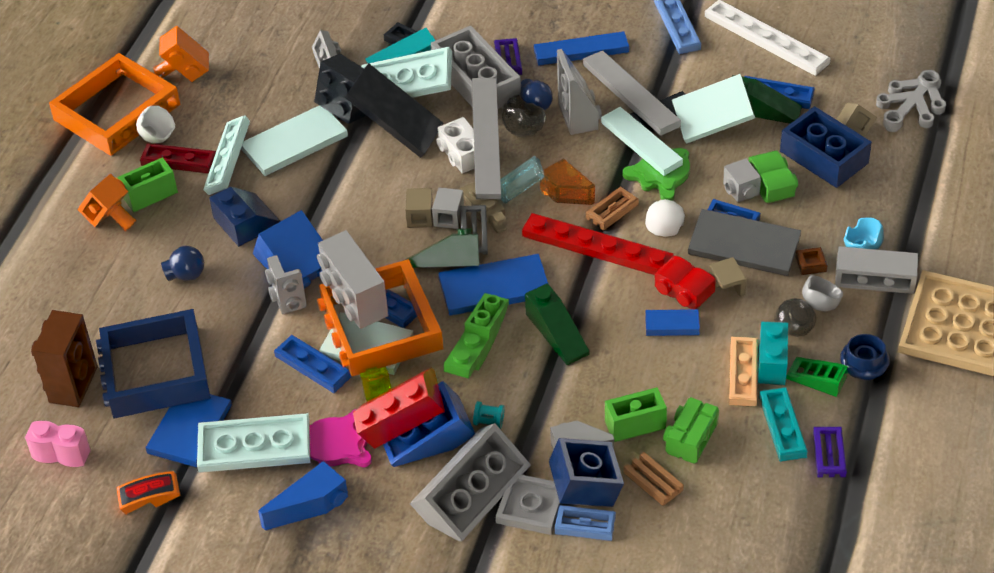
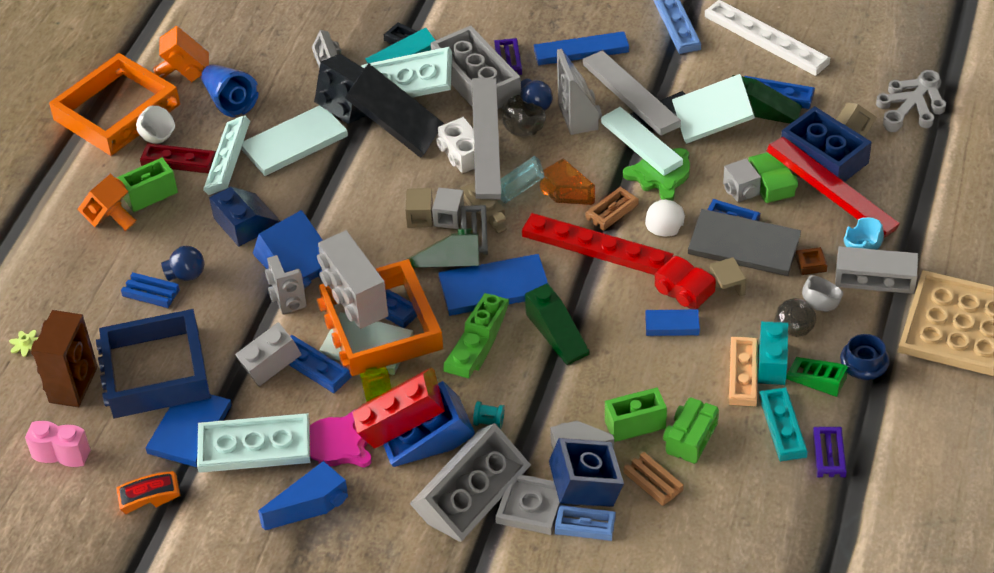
none -> yellowish green plant [9,330,38,357]
none -> blue tile [121,272,180,308]
none -> blue cone [201,64,259,117]
none -> light grey brick [235,322,302,386]
none -> red tile [766,137,900,238]

